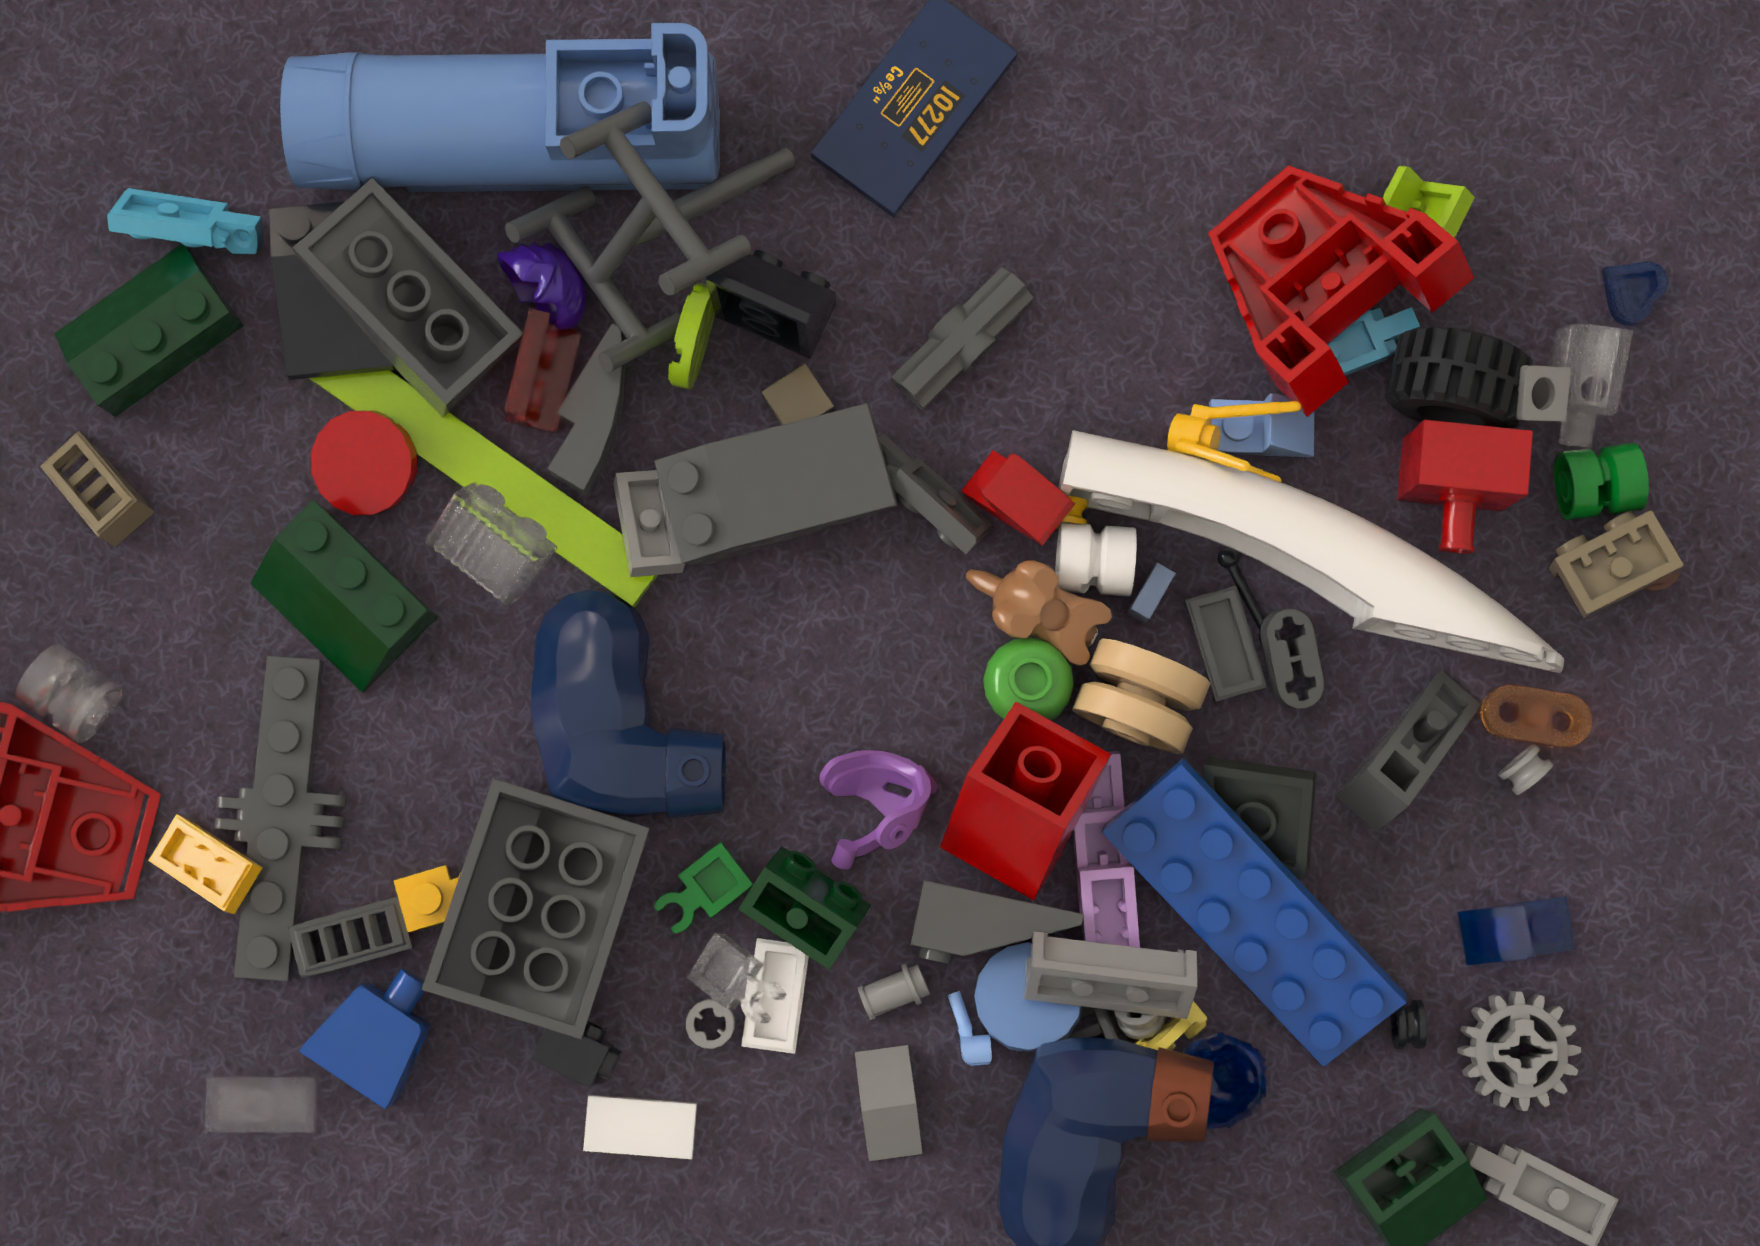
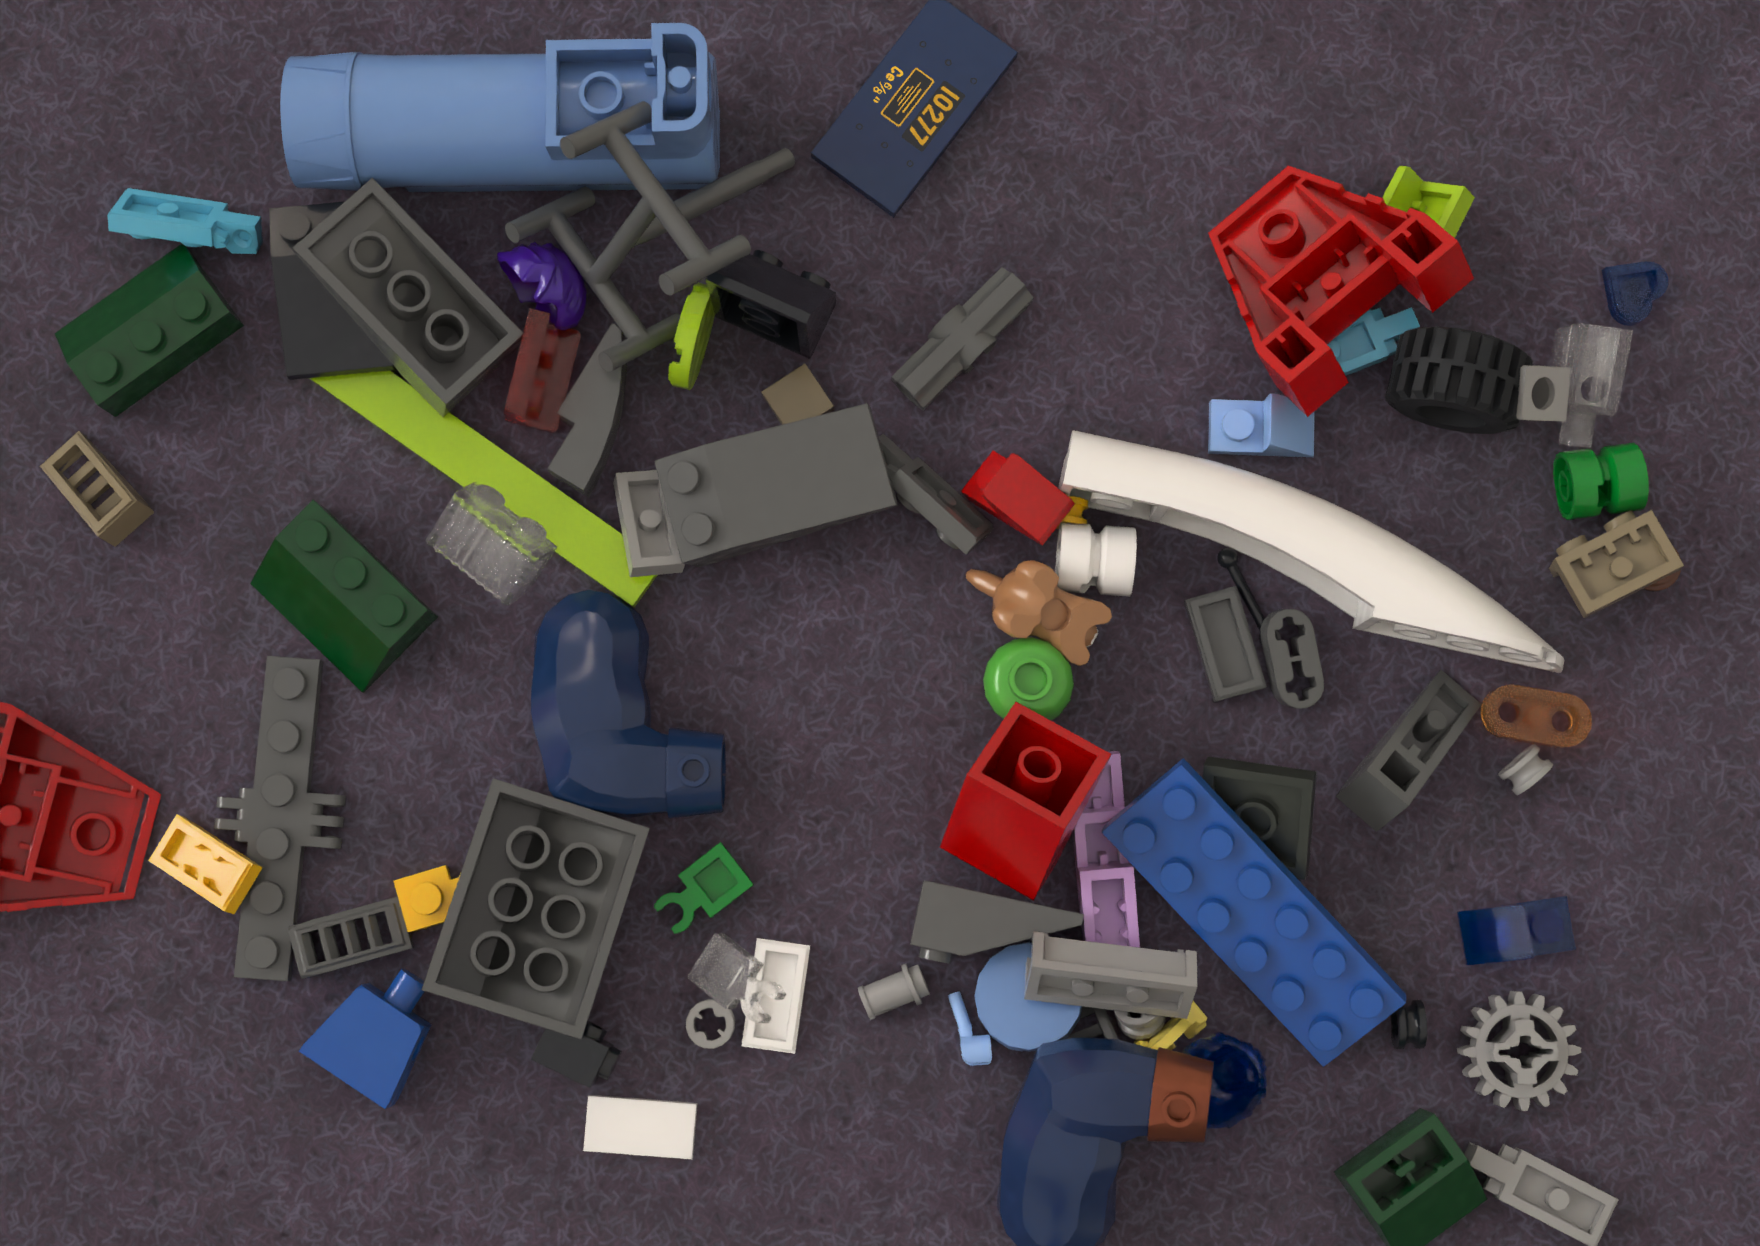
clear wheel [15,643,123,743] -> none
clear plate [205,1076,319,1133] -> none
red tile [311,411,417,515] -> none
dark green brick [738,846,871,970] -> none
medium lavender helmet [819,750,939,870] -> none
light grey slope [855,1045,923,1161] -> none
tan wheel [1072,638,1211,754] -> none
sand blue tile [1126,563,1176,625] -> none
yellow plant [1167,401,1301,482] -> none
red brick [1397,420,1533,554] -> none

